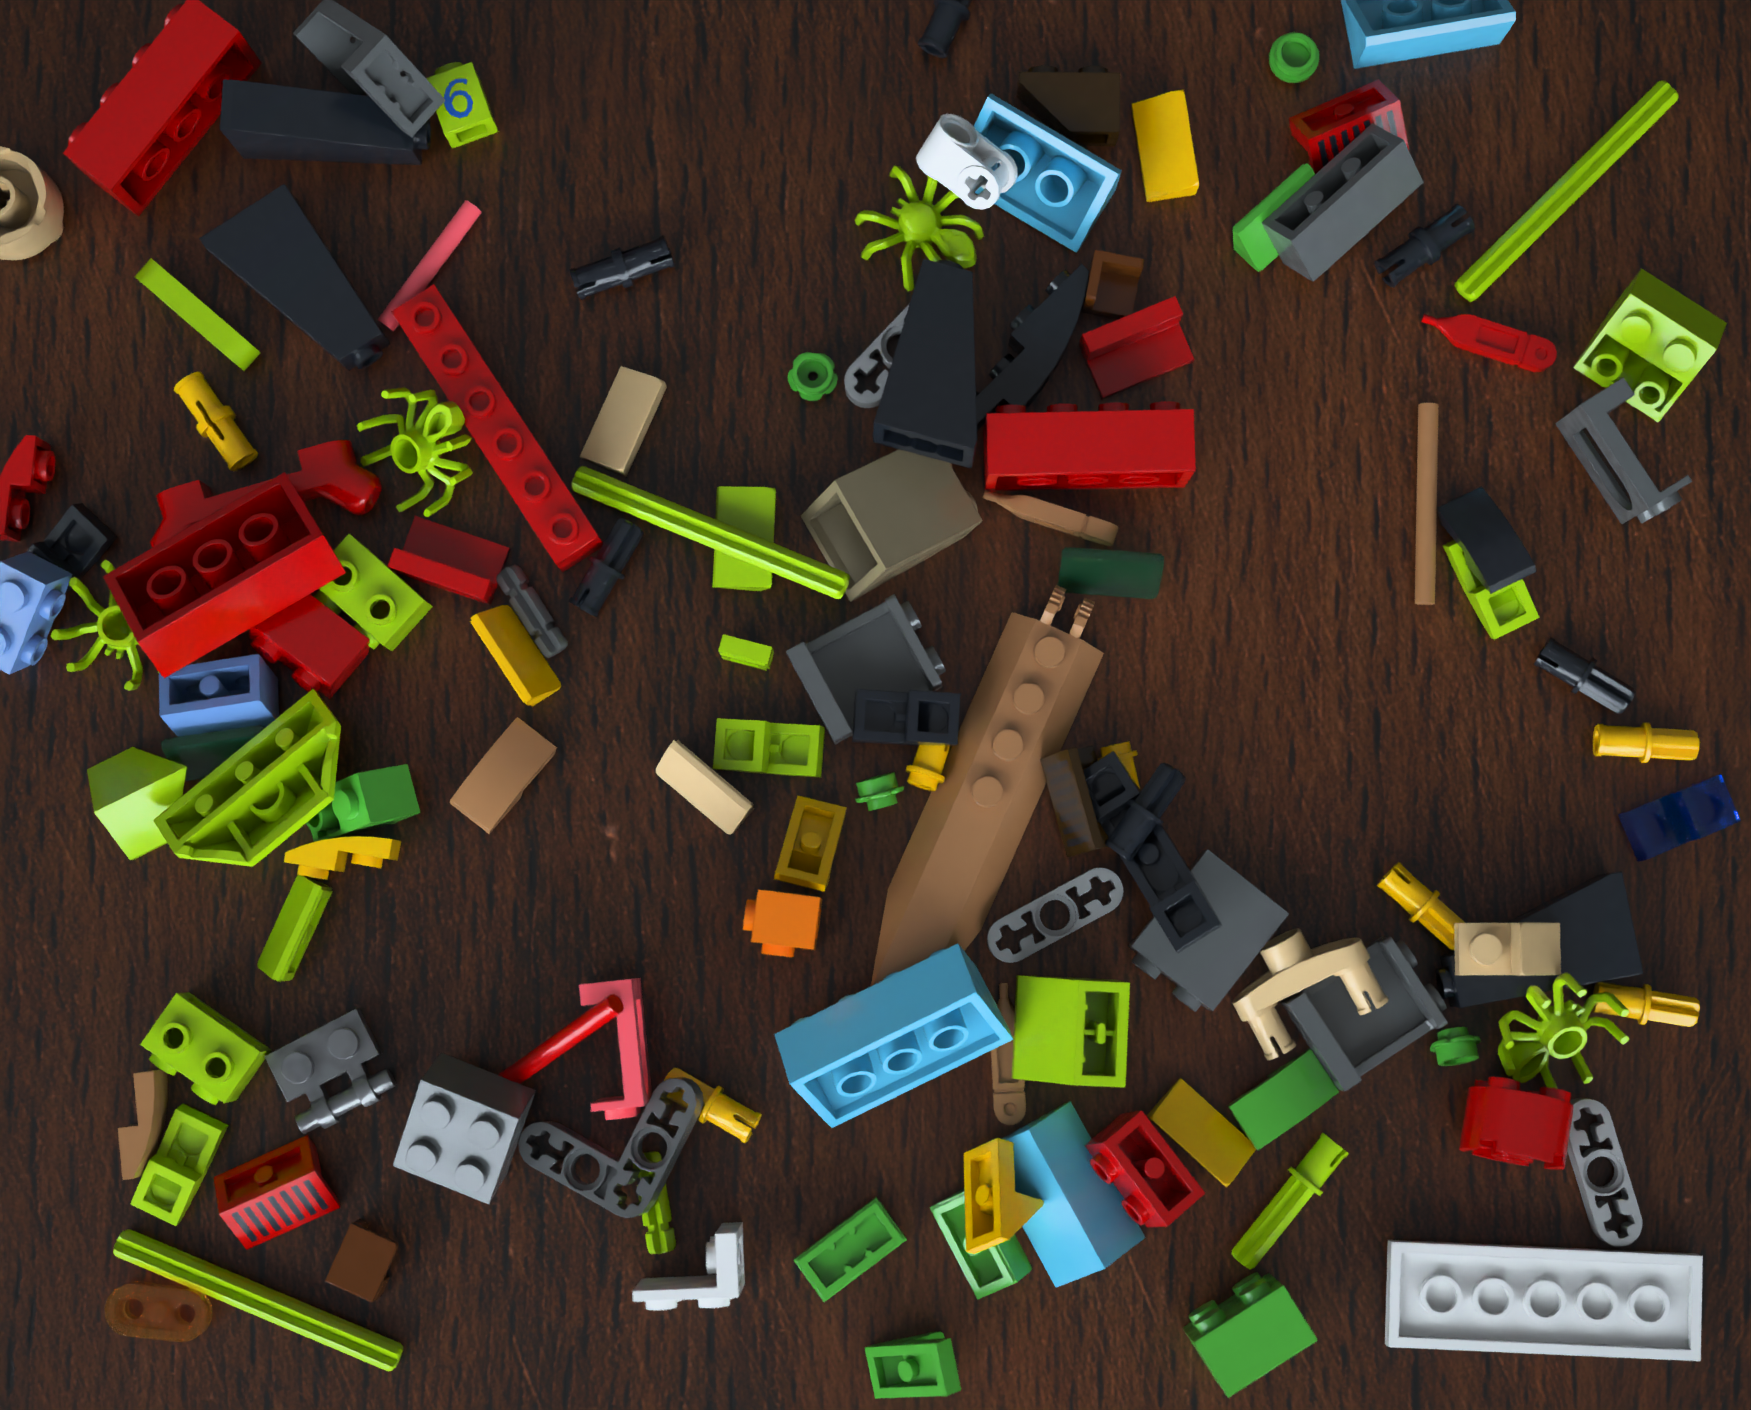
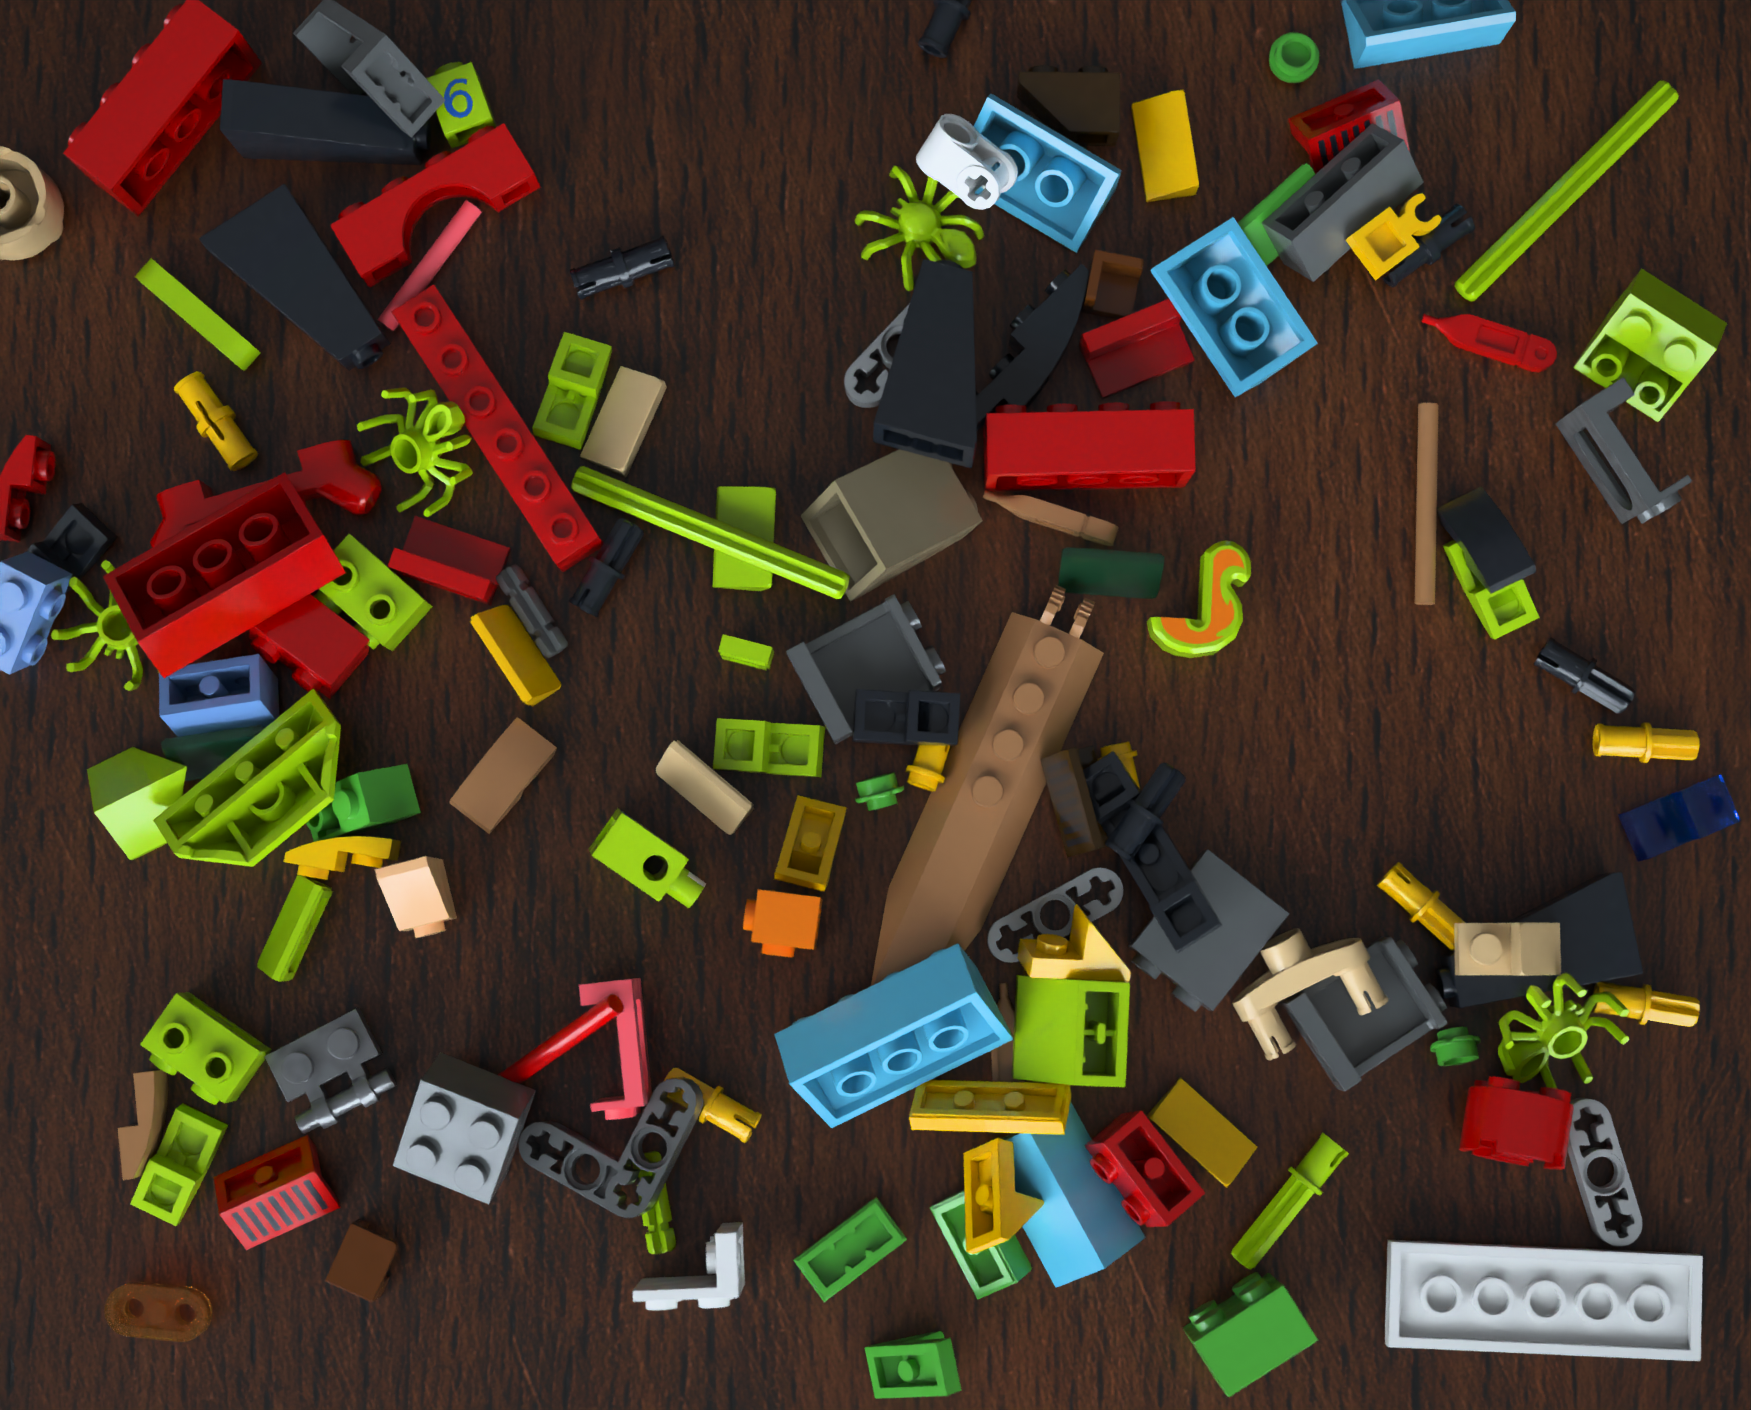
lime axle [113,1229,403,1371] -> none
bright green plate [788,352,838,401] -> none
bright green slope [1227,1048,1339,1150] -> none
none -> red arch [330,123,541,288]
none -> light nougat slope [375,856,457,938]
none -> lime slope [532,332,612,450]
none -> lime torso [589,808,706,908]
none -> yellow tile [909,1080,1071,1134]
none -> yellow slope [1017,904,1131,981]
none -> lime animal [1147,540,1251,658]
none -> medium azure slope [1150,217,1318,397]
none -> yellow plate [1345,193,1442,280]

